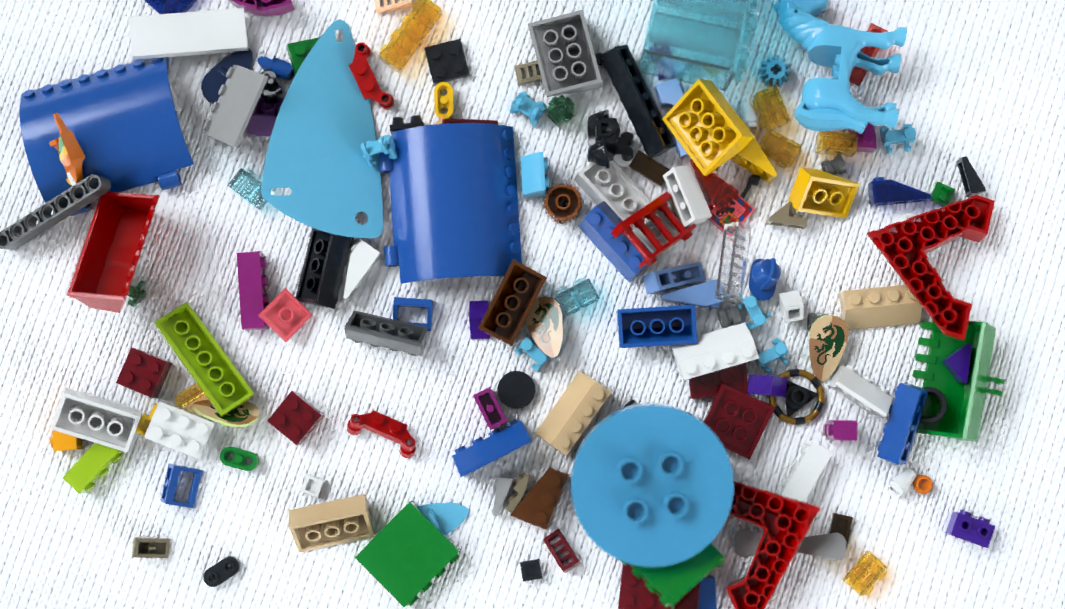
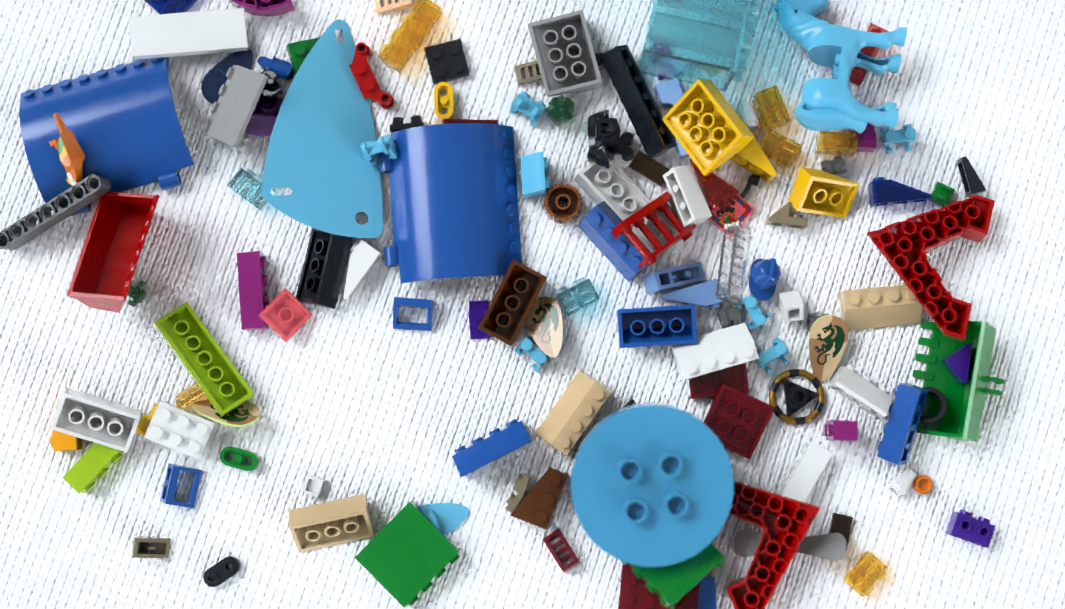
dark red brick [116,347,173,398] -> none
dark red brick [267,391,325,445] -> none
dark grey slope [344,310,429,356] -> none
red plate [347,410,416,458] -> none
magenta brick [473,387,508,430] -> none
light grey slope [492,476,513,516] -> none
black tile [497,371,536,409] -> none
black plate [520,558,542,582] -> none
dark purple slope [747,374,787,397] -> none
medium azure gear [758,55,791,88] -> none

